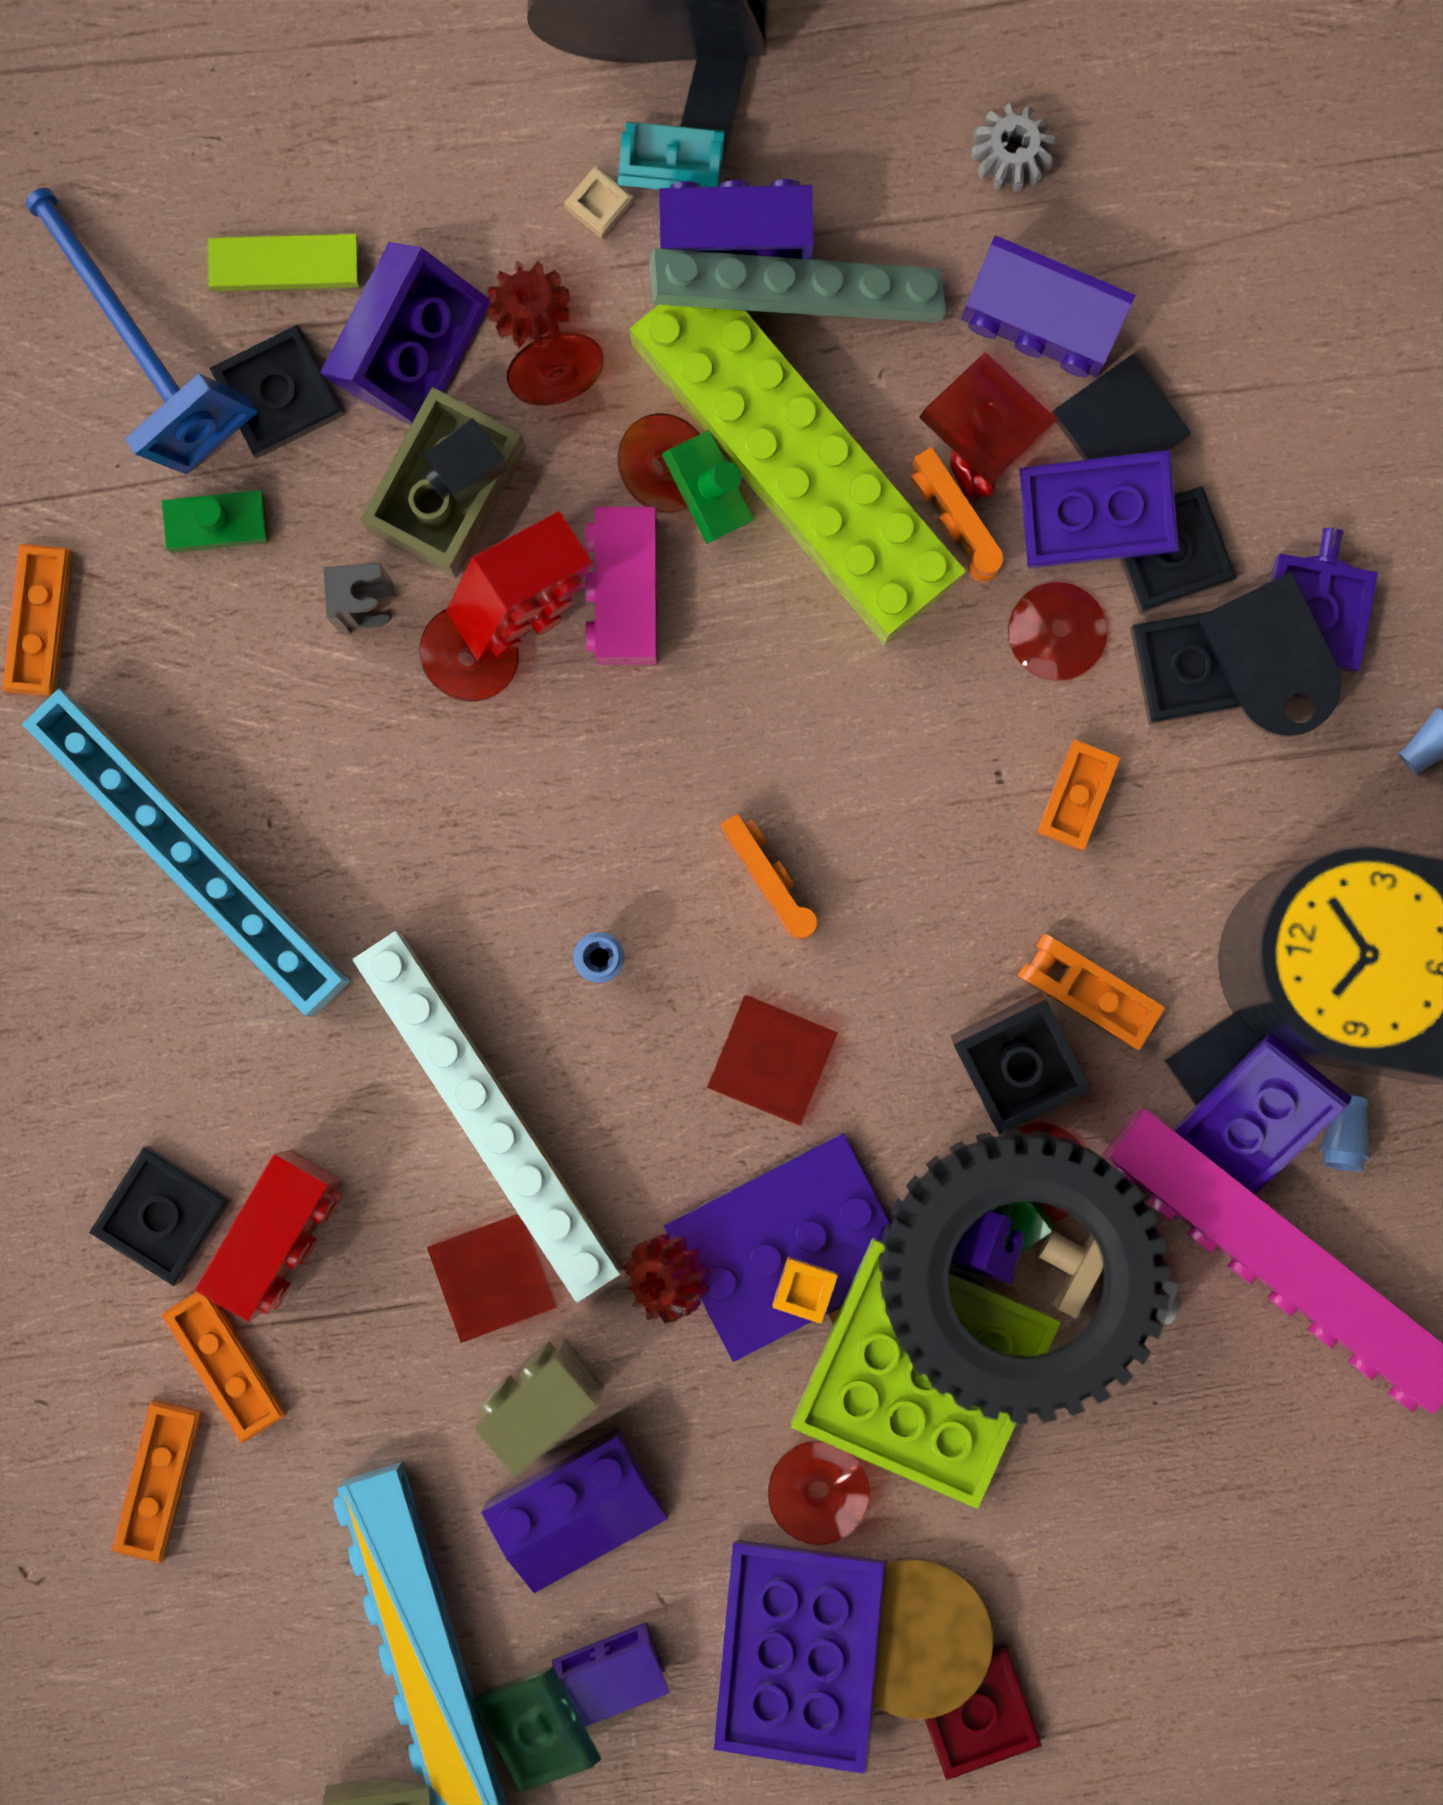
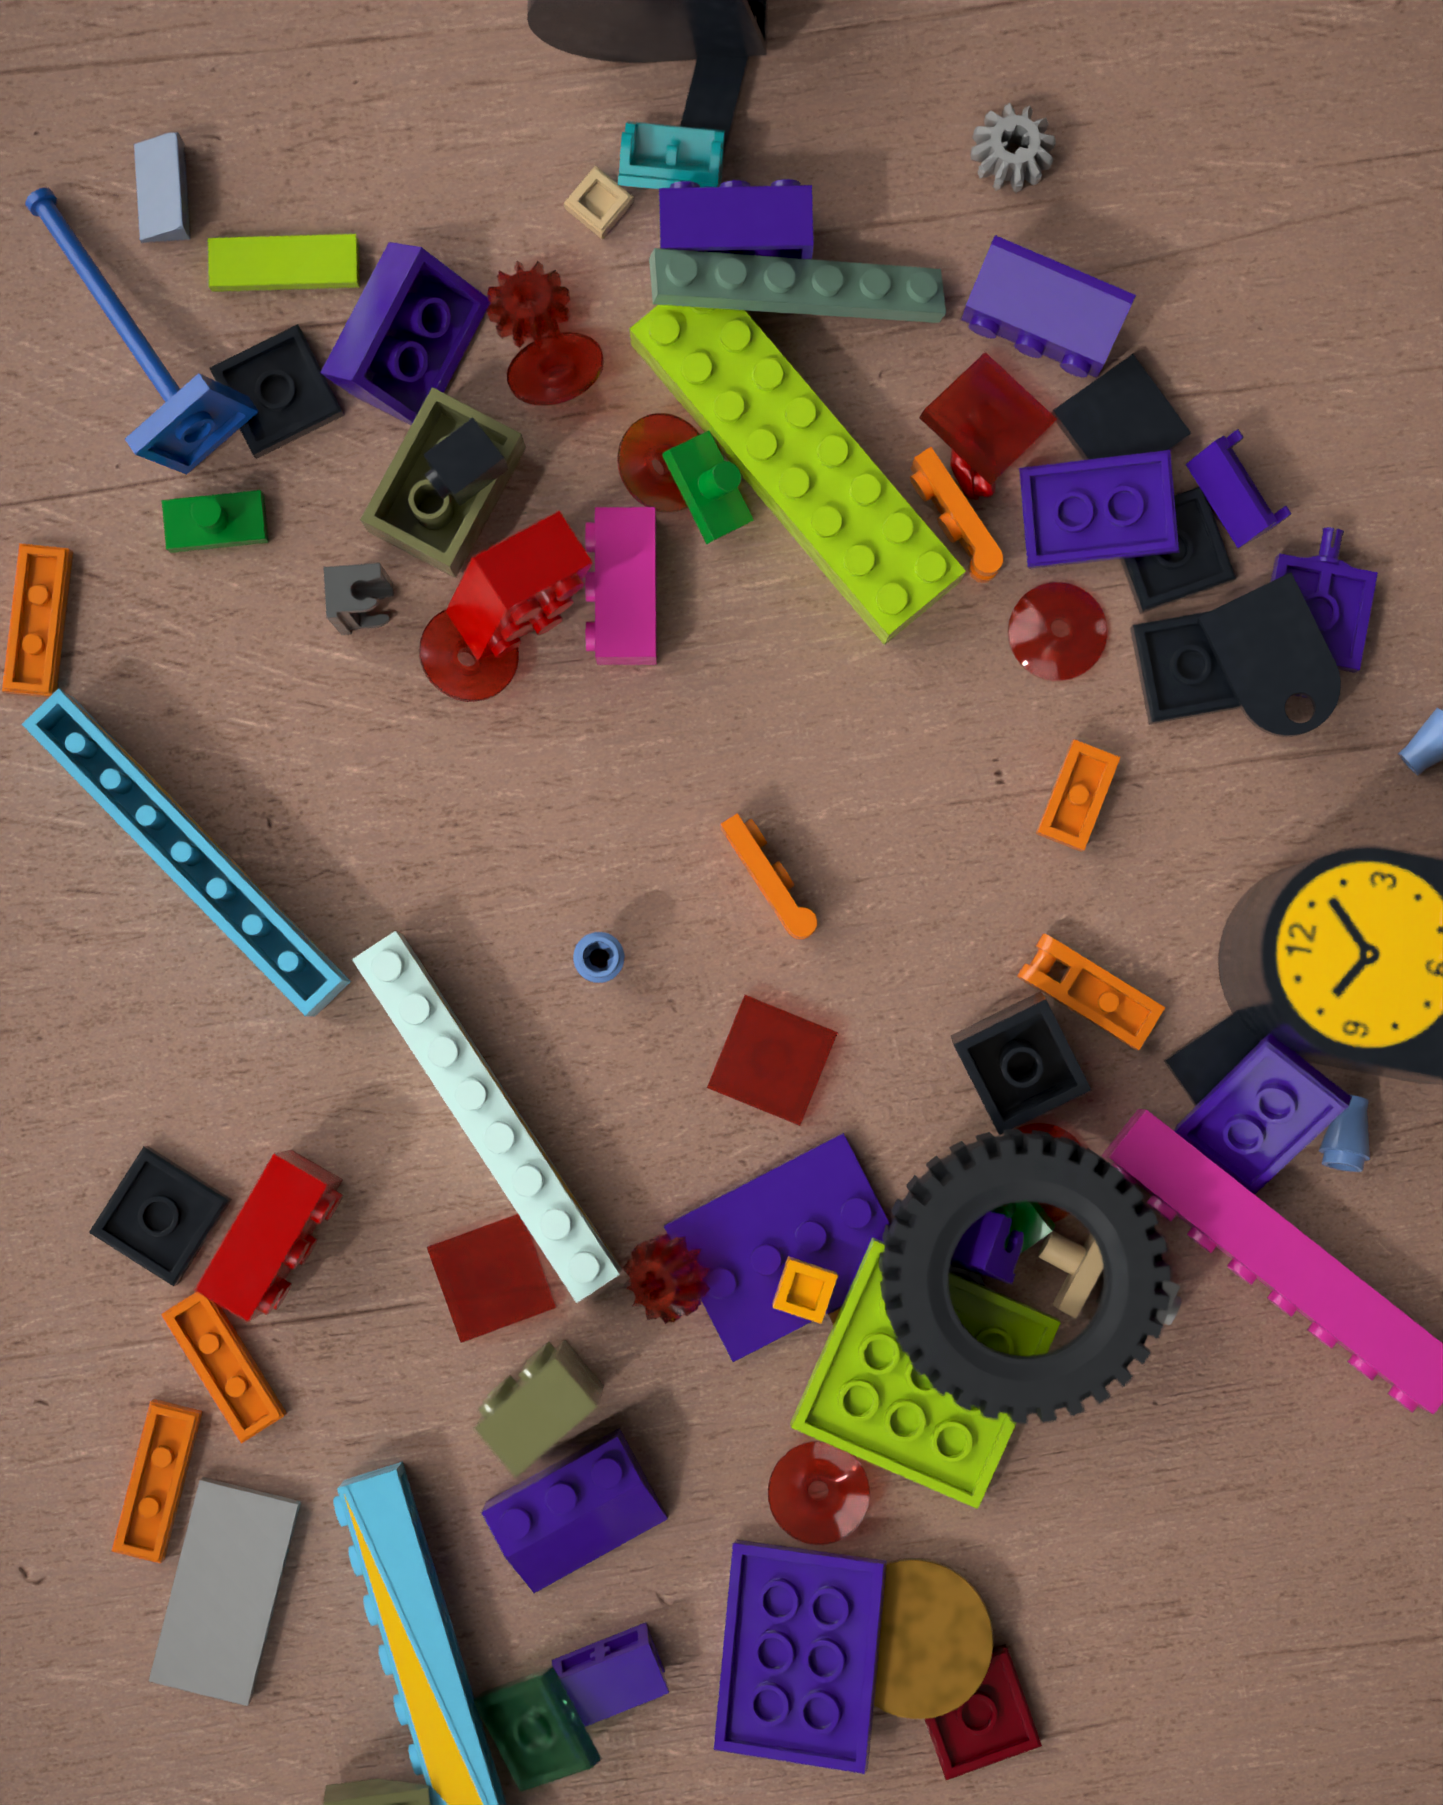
none -> slope [134,132,191,243]
none -> light grey tile [148,1477,301,1706]
none -> dark purple hinge [1185,429,1292,548]

